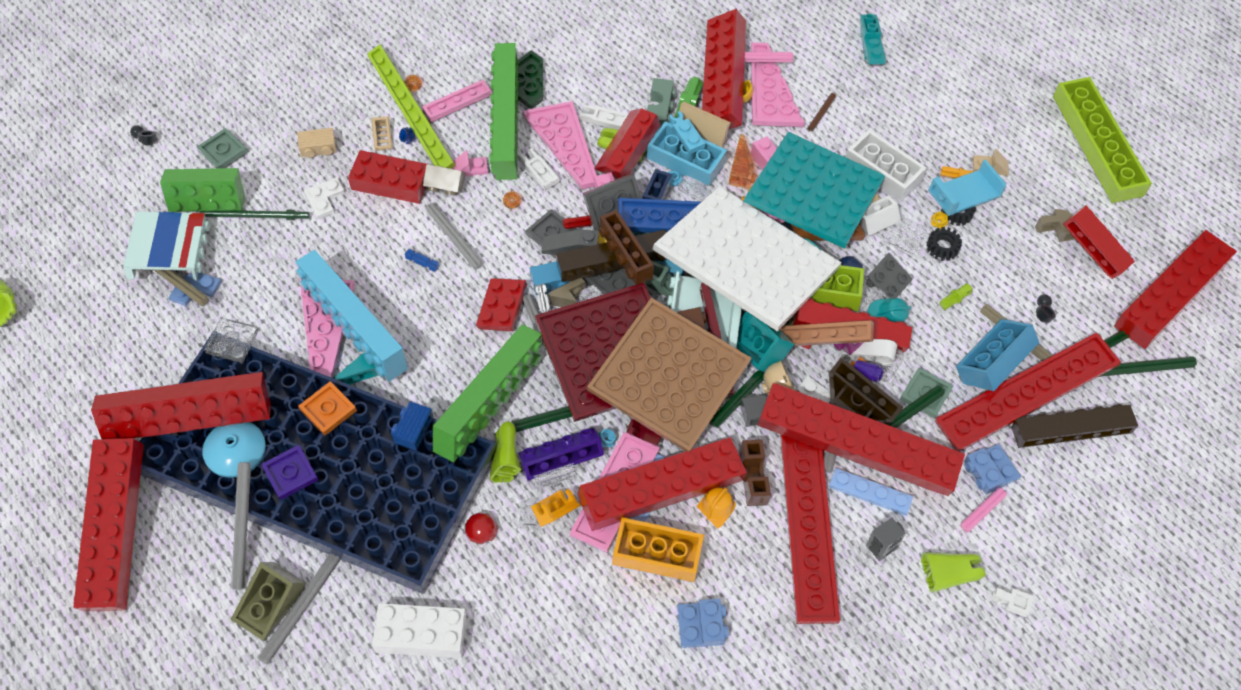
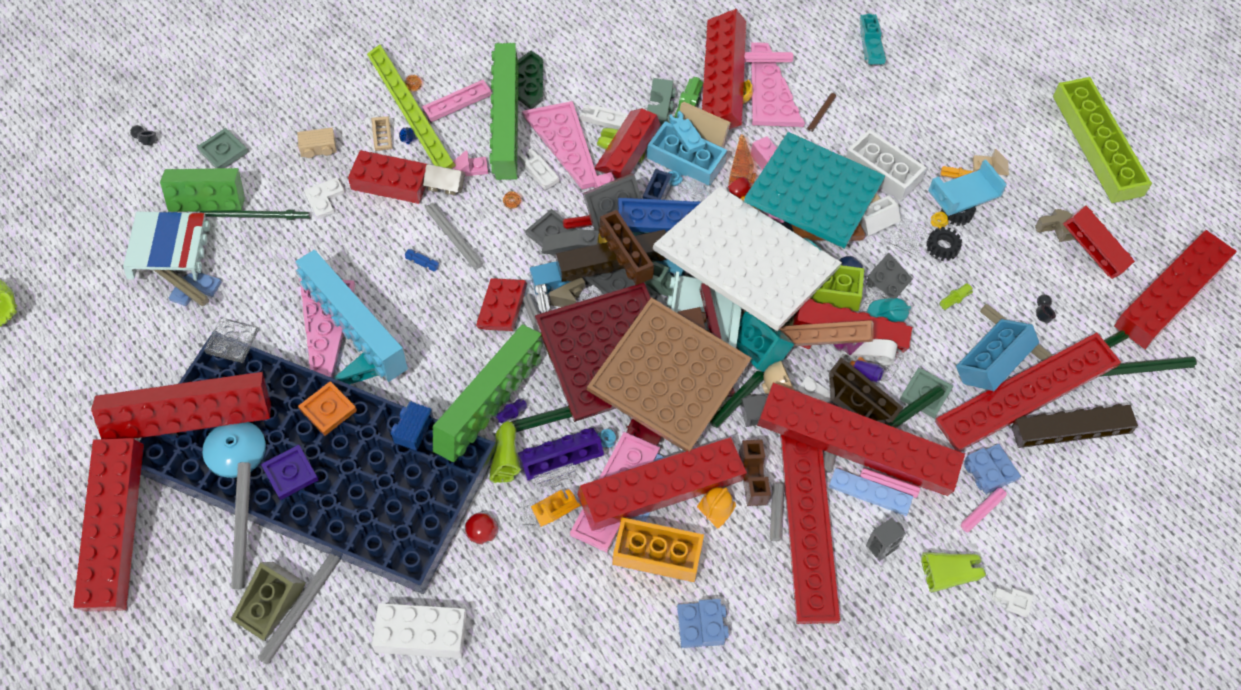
none -> dark purple axle [496,399,527,423]
none -> red hair [728,177,752,199]
none -> light grey axle [770,483,784,541]
none -> bright pink axle [860,468,920,498]

